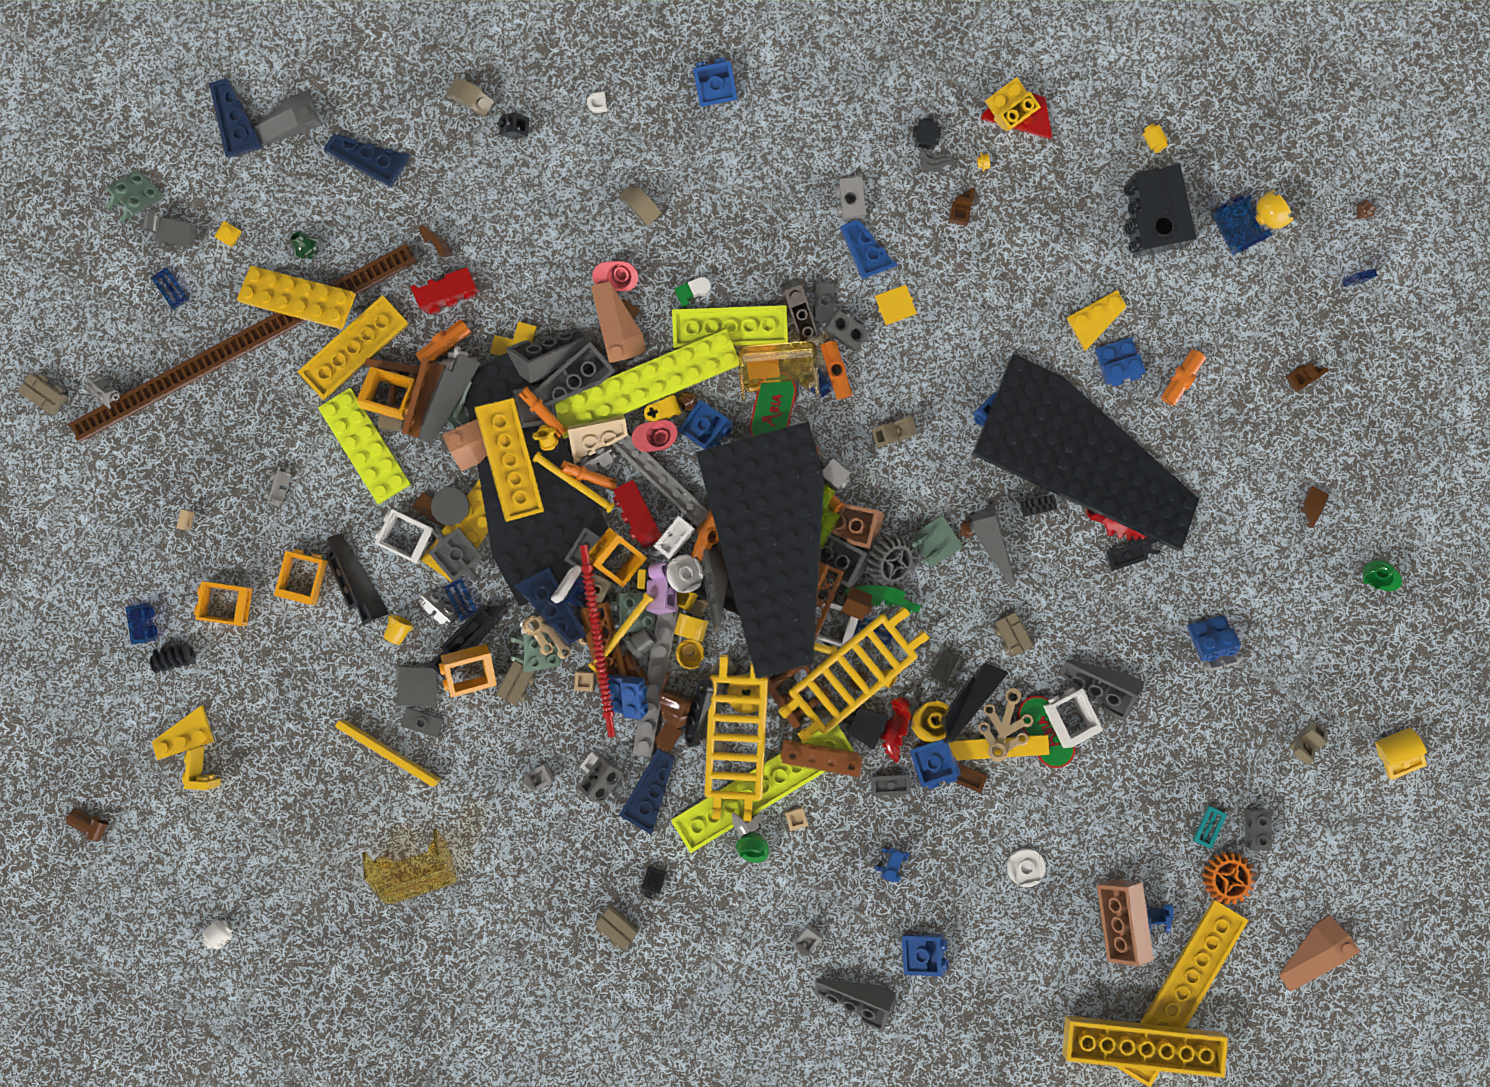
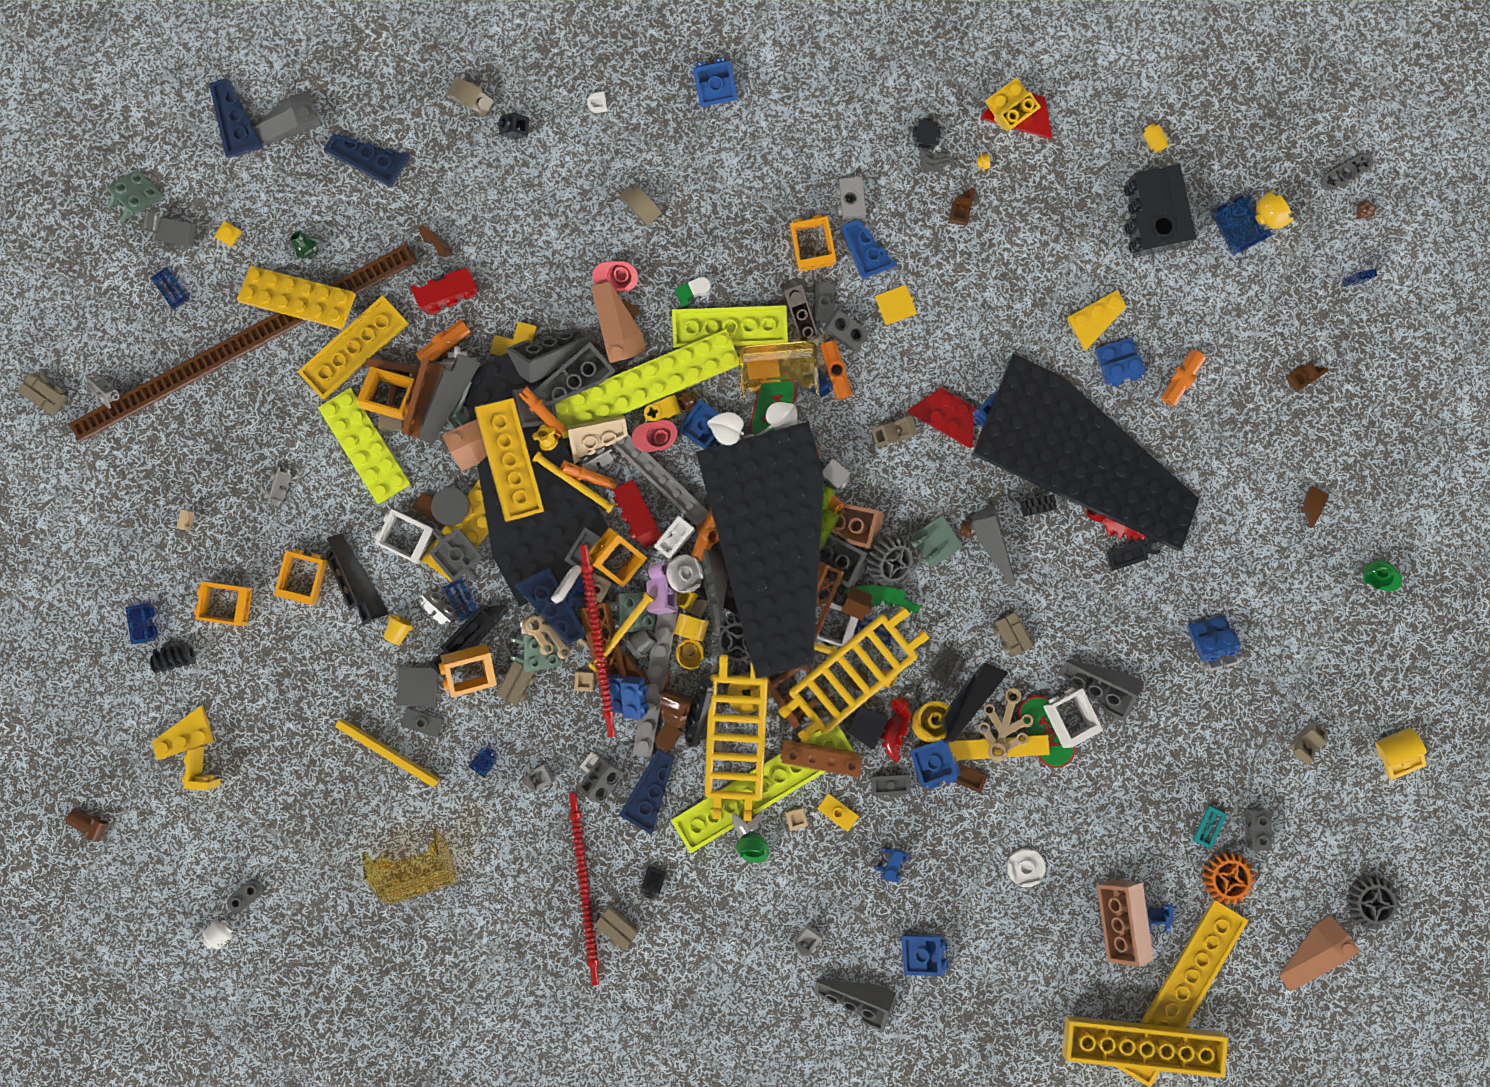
yellow tile [637,569,647,589] -> none
none -> dark grey plate [227,880,263,912]
none -> clear blue bracket [468,747,498,778]
none -> red hose [569,792,599,986]
none -> white plant [707,402,797,445]
none -> dark grey gear [711,617,751,669]
none -> light orange window [790,215,836,272]
none -> yellow plate [817,793,859,832]
none -> red wing [907,388,975,449]
none -> dark grey beam [1320,153,1373,191]
none -> dark grey gear [1346,876,1402,929]

